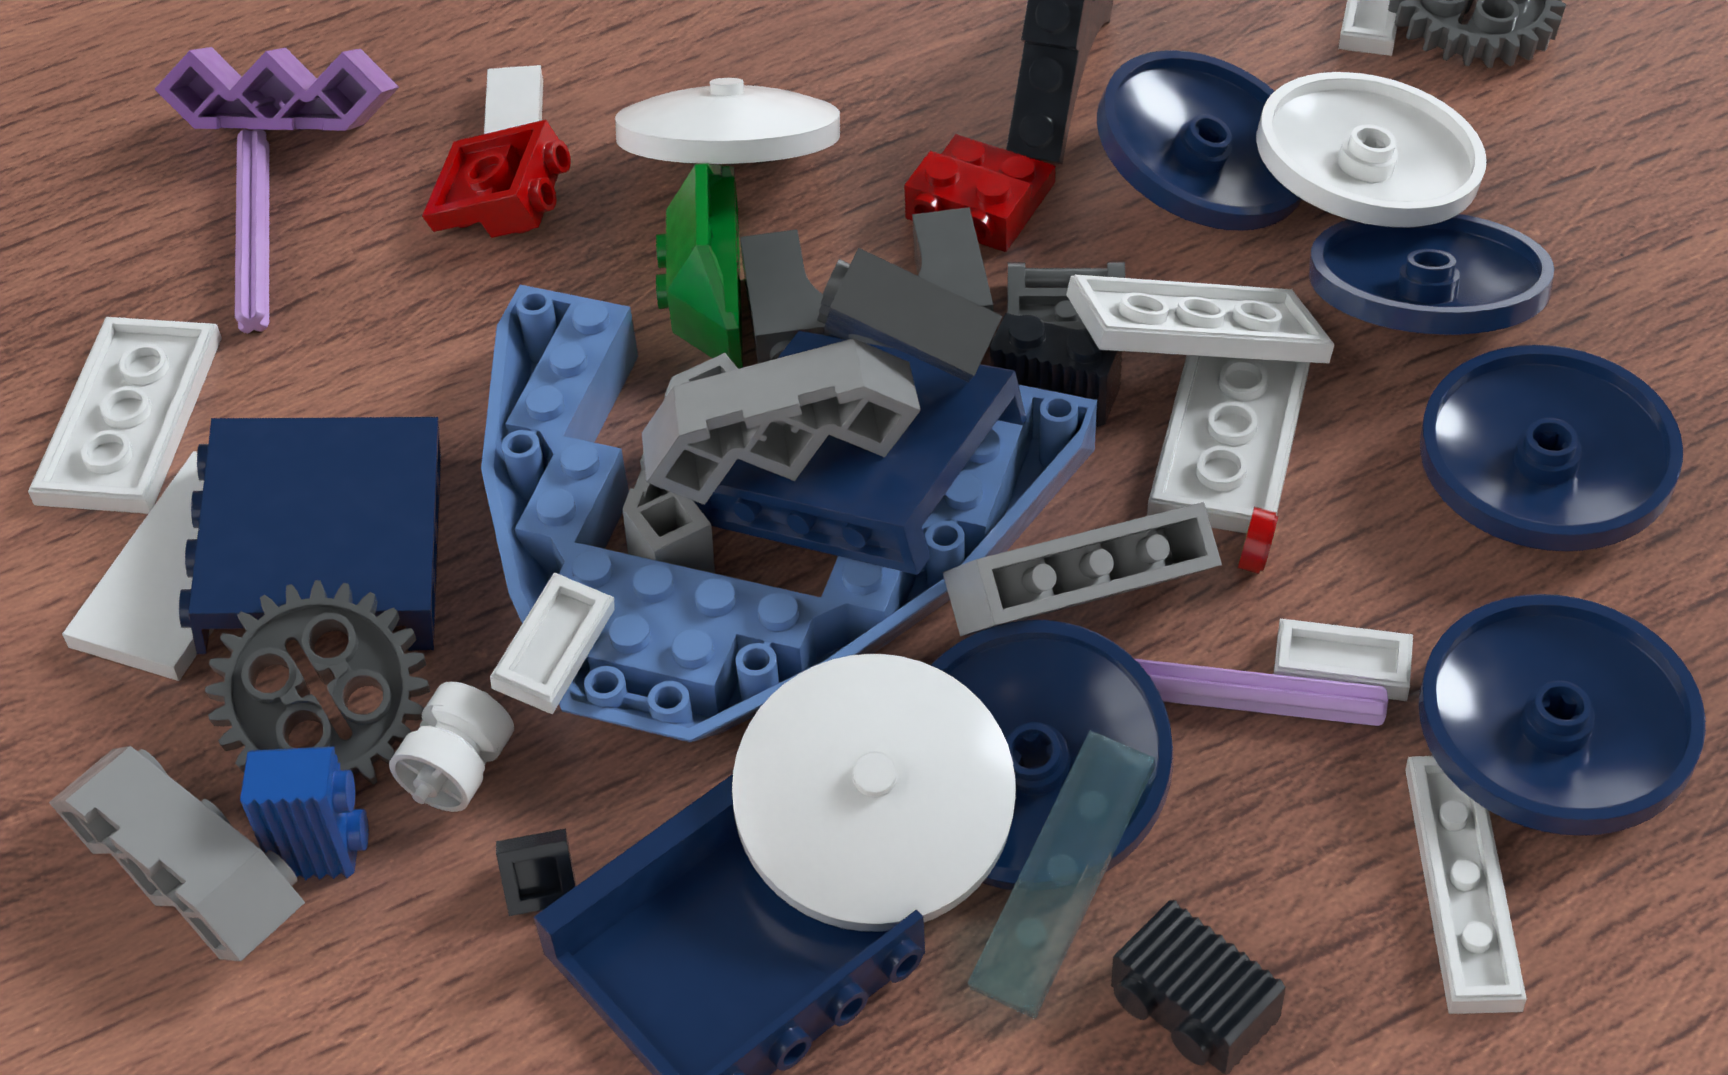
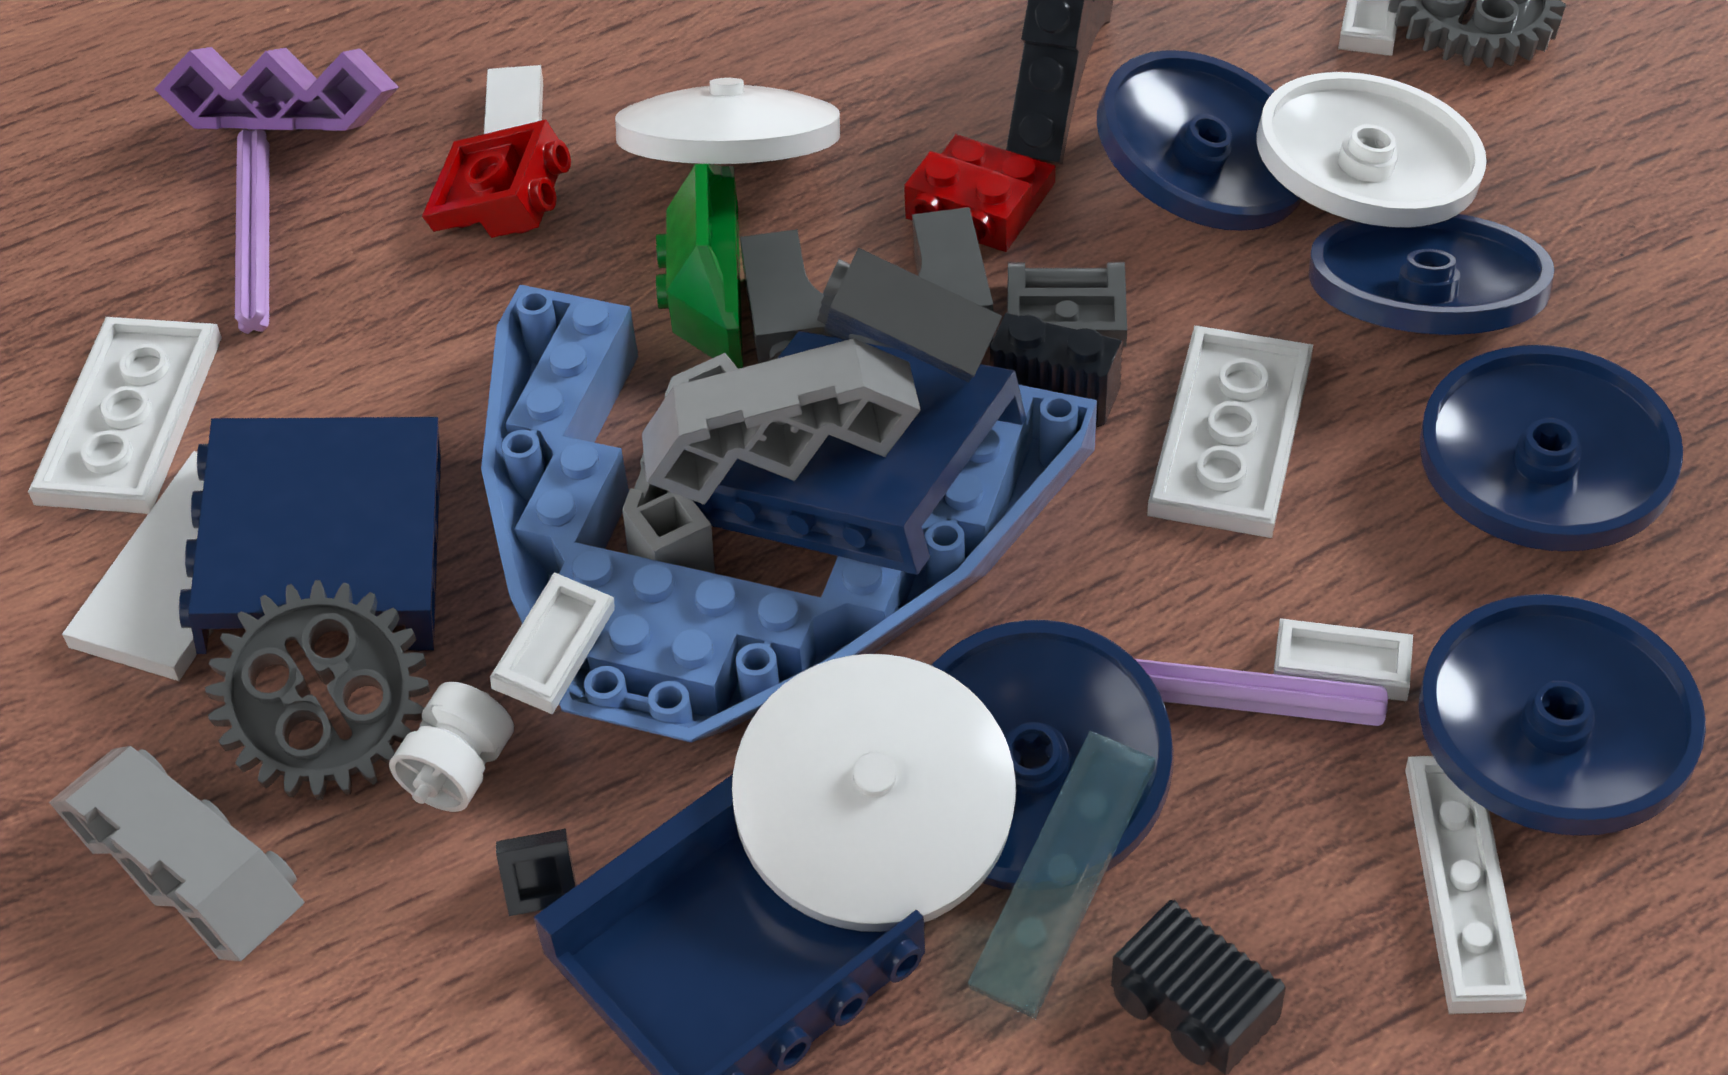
blue brick [240,747,369,880] -> none
light grey brick [943,502,1222,637] -> none
white tile [1066,275,1335,363] -> none
red tile [1237,506,1279,574] -> none

